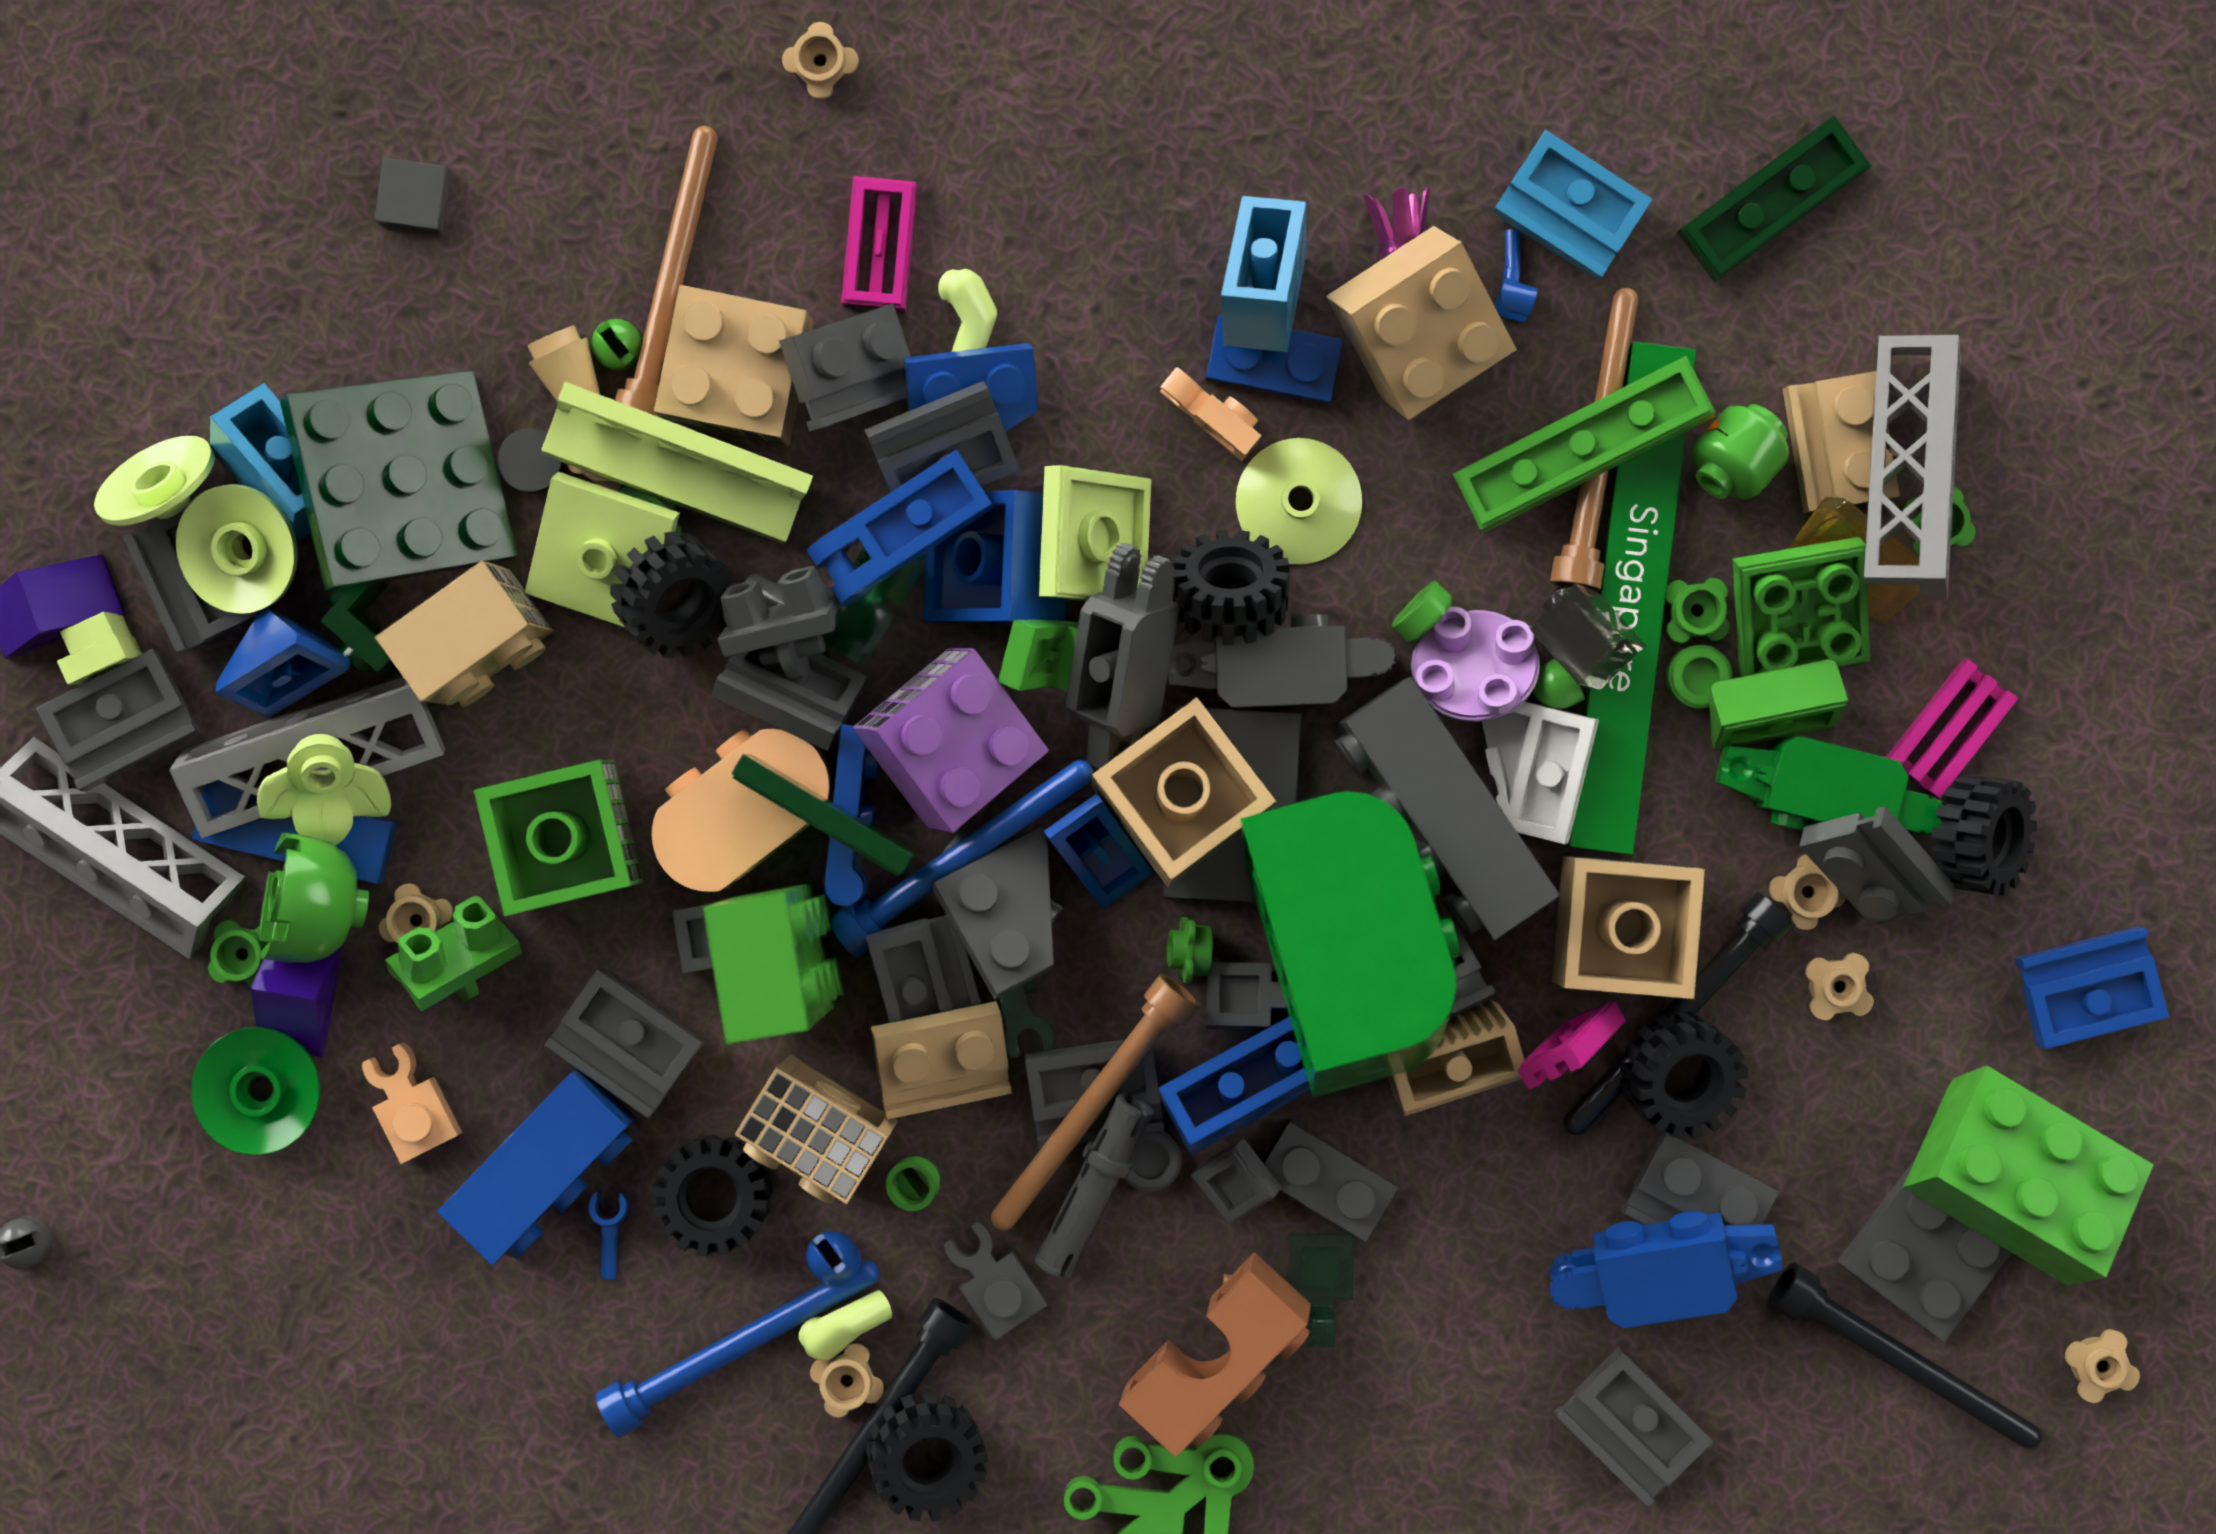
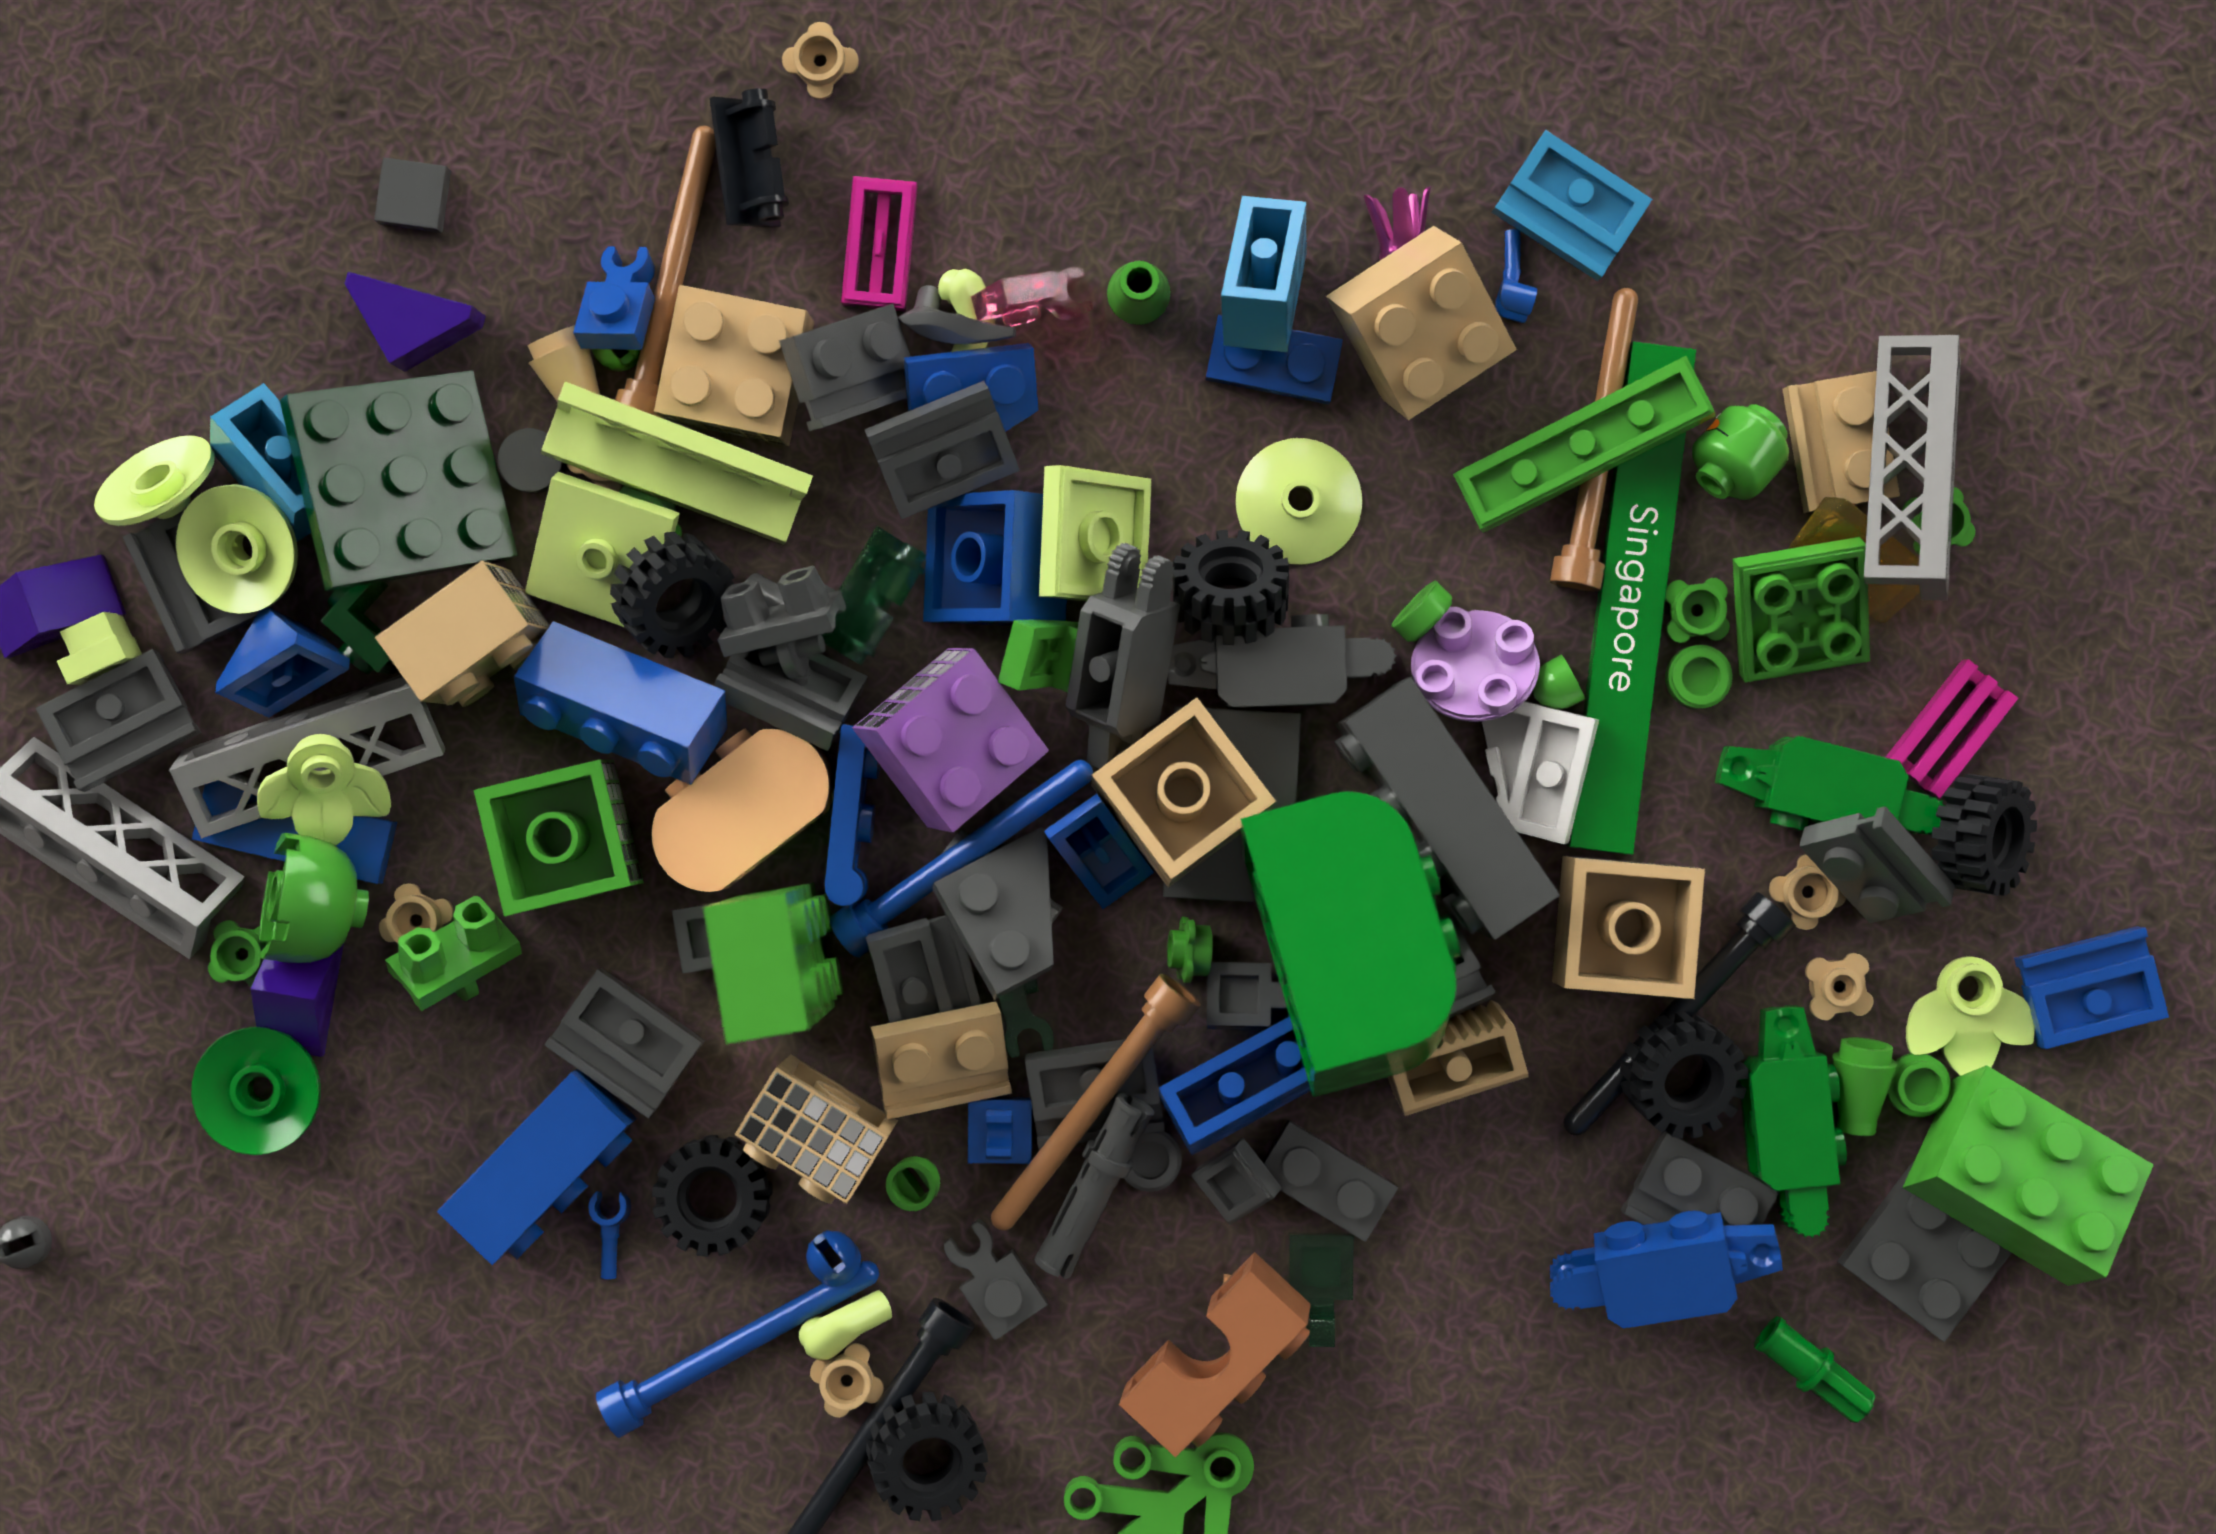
light nougat plate [362,1042,462,1164] -> none
dark green tile [731,754,917,876] -> none
blue plate [807,449,995,606] -> none
light nougat plate [1160,367,1261,462] -> none
dark pink tile [1517,1001,1626,1090] -> none
clear smoke brick [1529,583,1646,690] -> none
dark grey plate [1554,1346,1714,1507] -> none
dark green tile [1677,116,1872,283] -> none
bright green slope [1709,659,1848,750] -> none
black piece [1768,1263,2042,1449] -> none
tan plate [2065,1329,2140,1403] -> none
none -> dark purple slope [345,272,486,372]
none -> brick [514,621,728,785]
none -> blue plate [573,246,655,350]
none -> black hinge [709,88,789,227]
none -> dark grey bar [898,285,1016,344]
none -> blue tile [968,1097,1032,1164]
none -> clear pink plate [971,267,1093,327]
none -> bright green cone [1107,261,1170,325]
none -> green hinge [1738,1005,1847,1238]
none -> green axle [1754,1316,1876,1423]
none -> bright green cone [1832,1037,1898,1136]
none -> bright green plate [1887,1053,1951,1117]
none -> yellowish green plate [1906,956,2035,1076]

